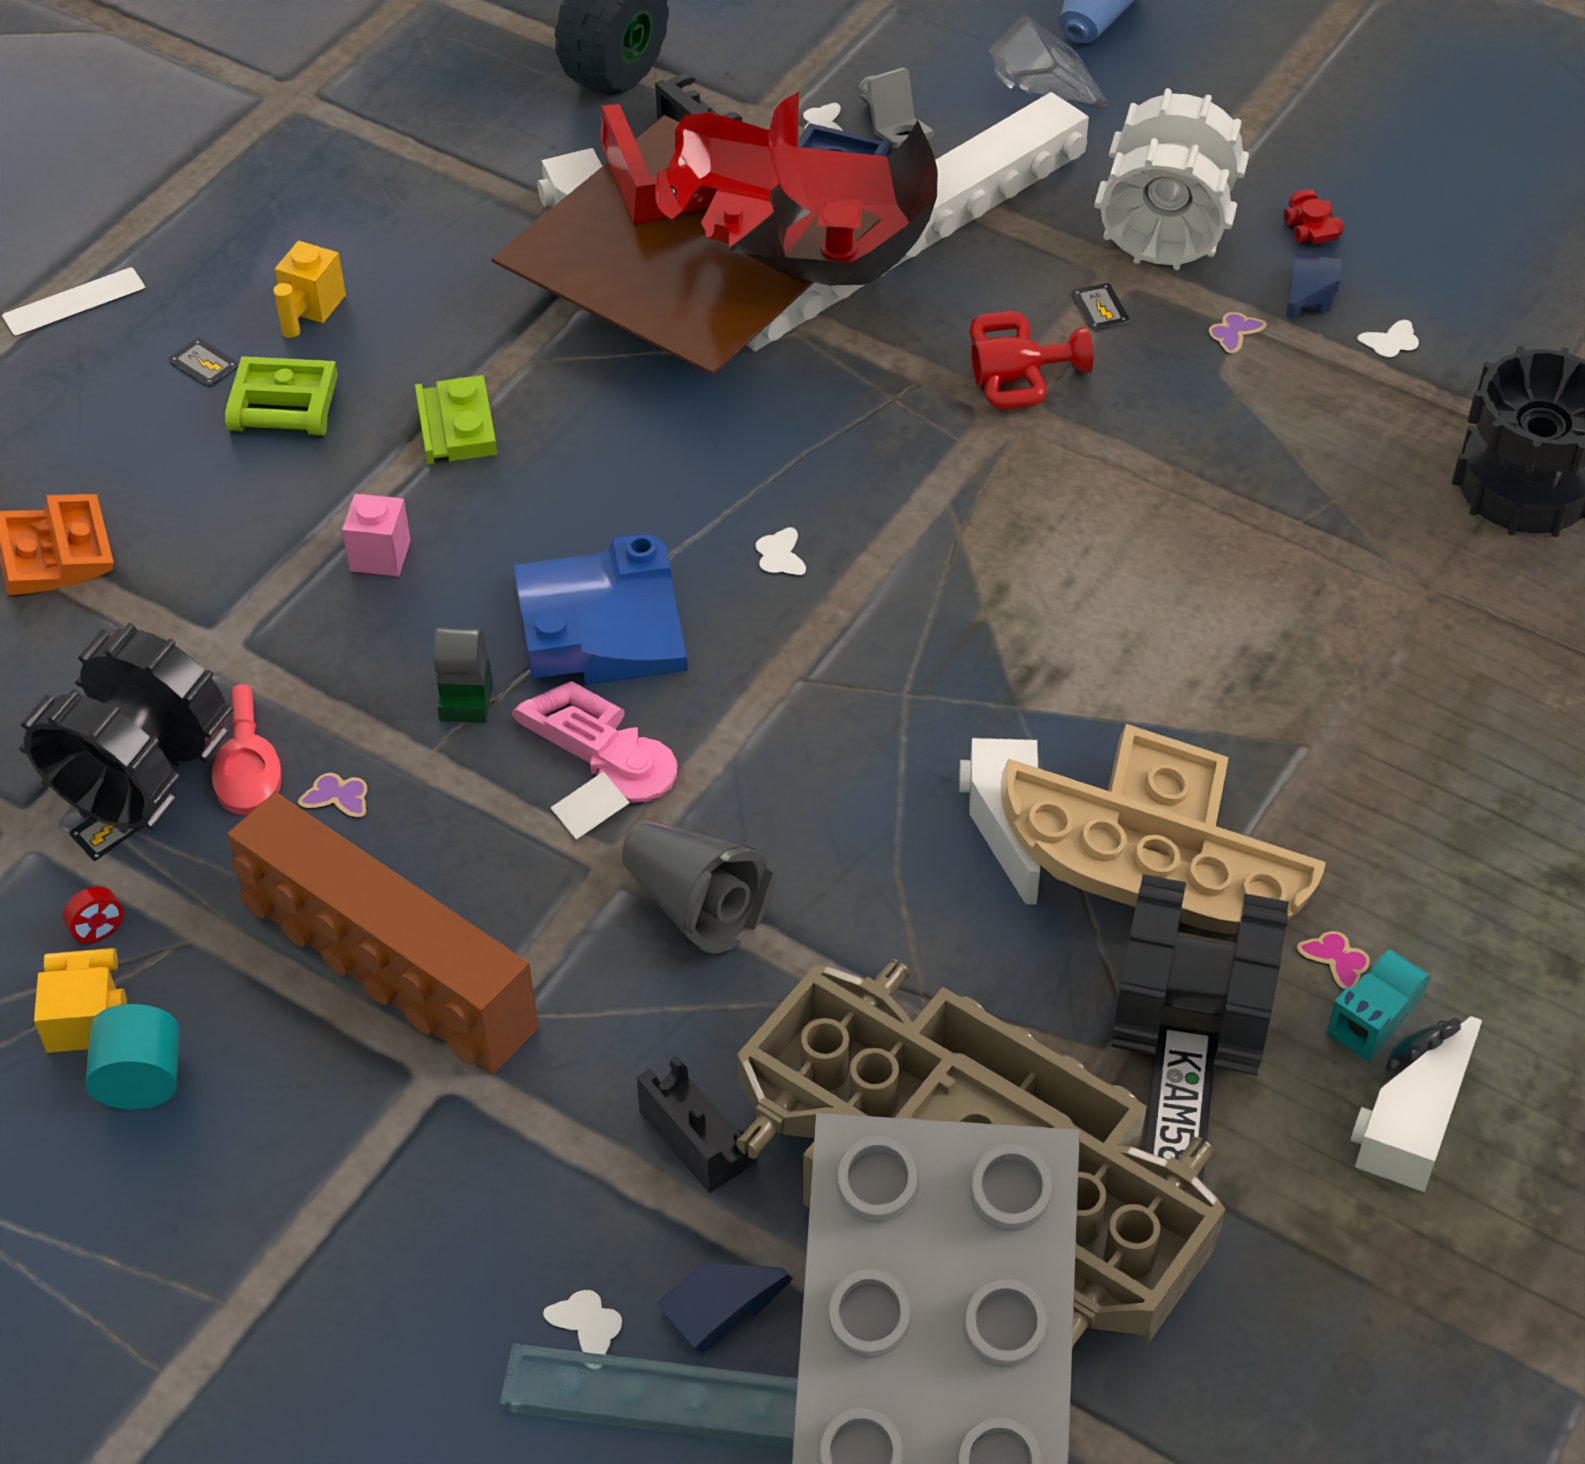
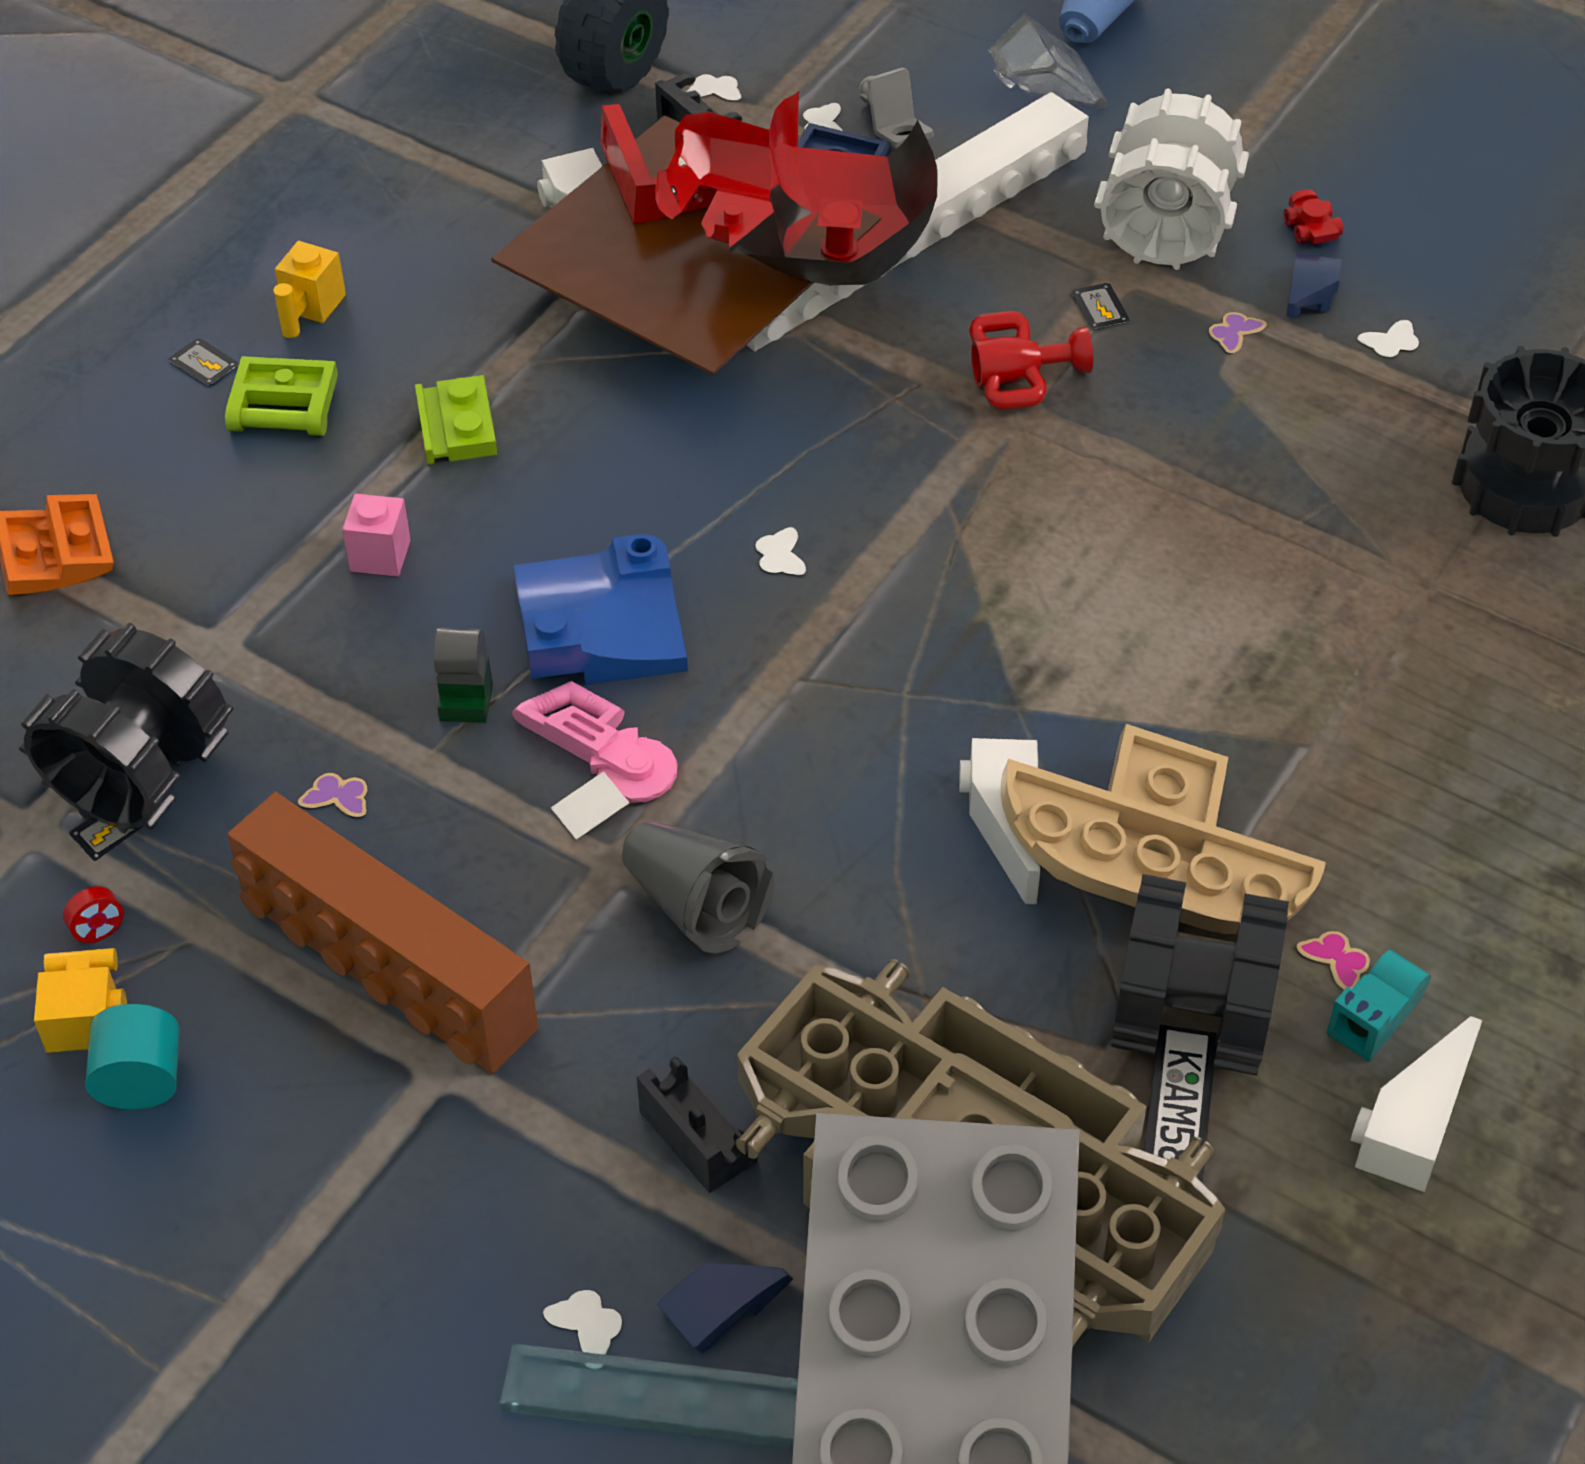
white sticker [2,267,145,336] -> none
coral piece [211,684,282,816] -> none
black piece [1386,1018,1462,1071] -> none
none -> white sticker [686,74,741,101]

